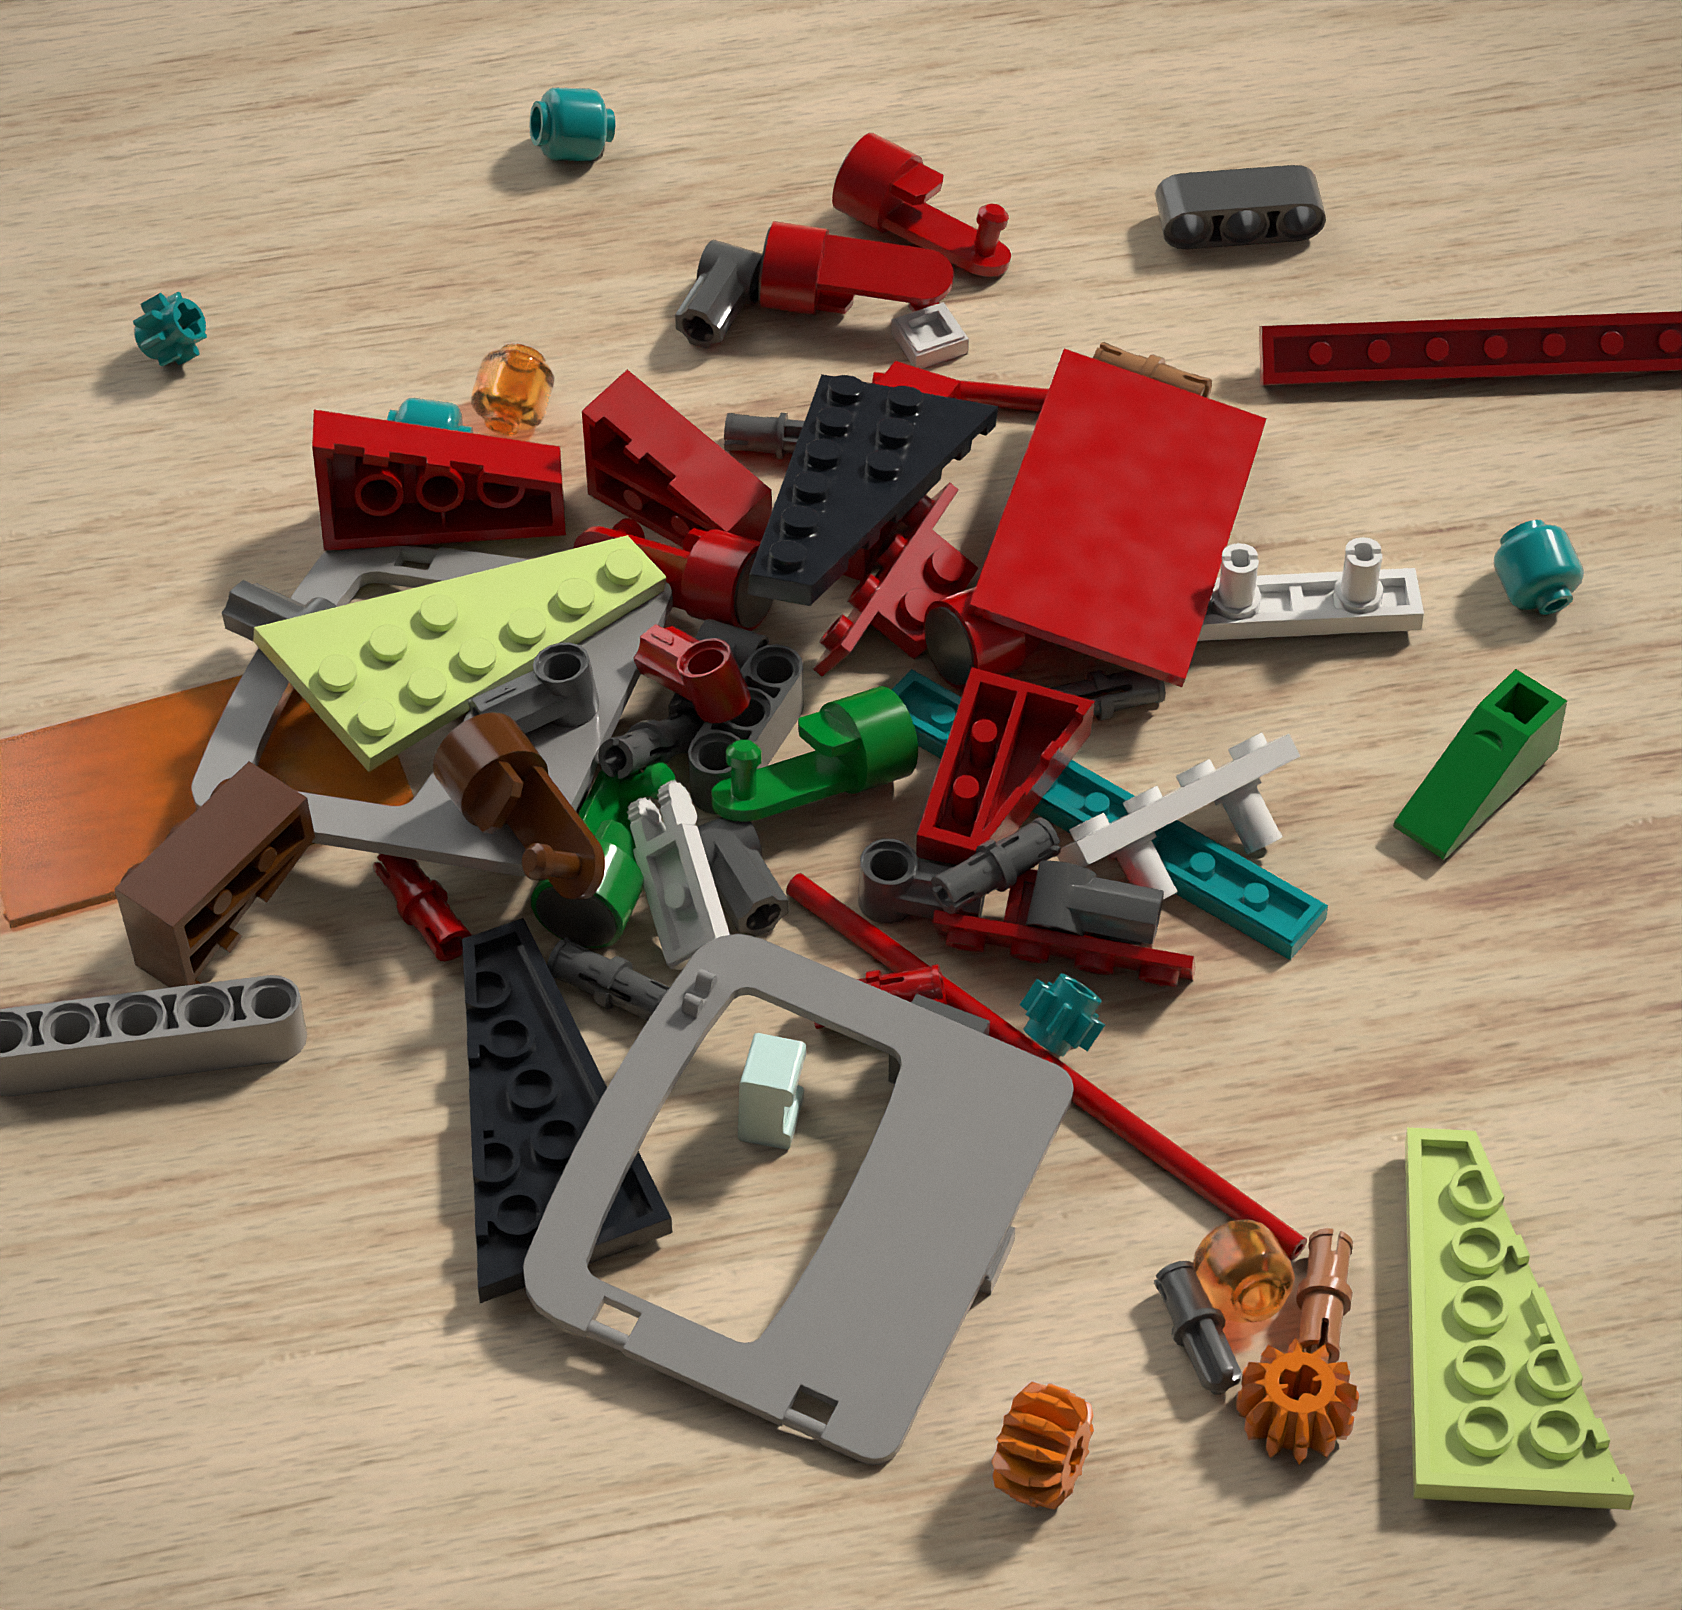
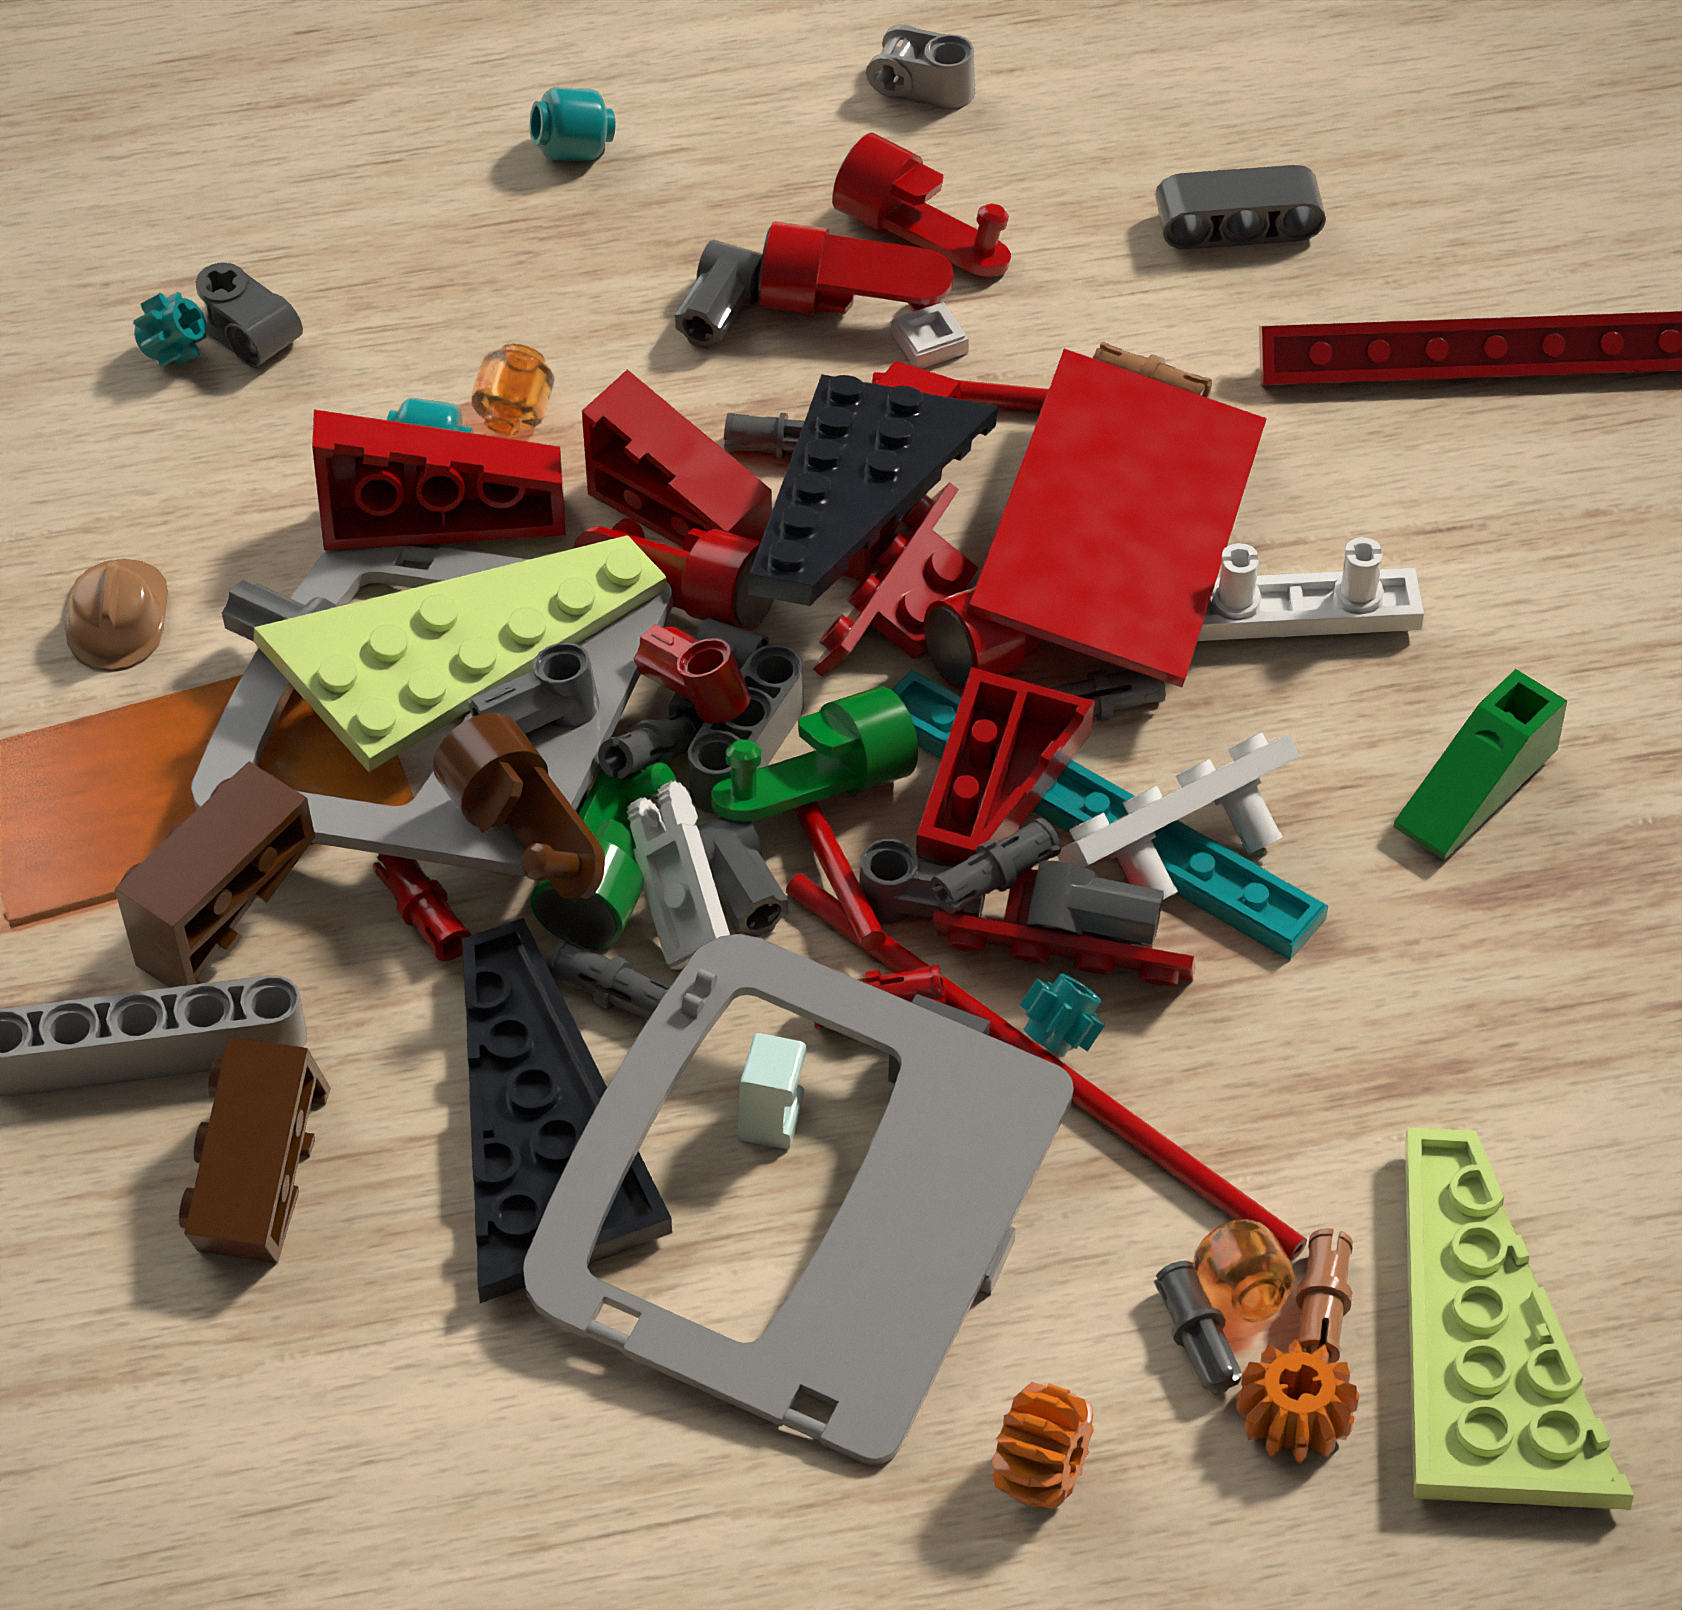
teal head [1493,520,1584,615] -> none
none -> medium nougat piece [65,558,168,671]
none -> reddish brown wedge [179,1037,331,1263]
none -> dark grey piece [195,262,303,368]
none -> red bar [793,801,886,951]
none -> light grey piece [866,24,975,109]

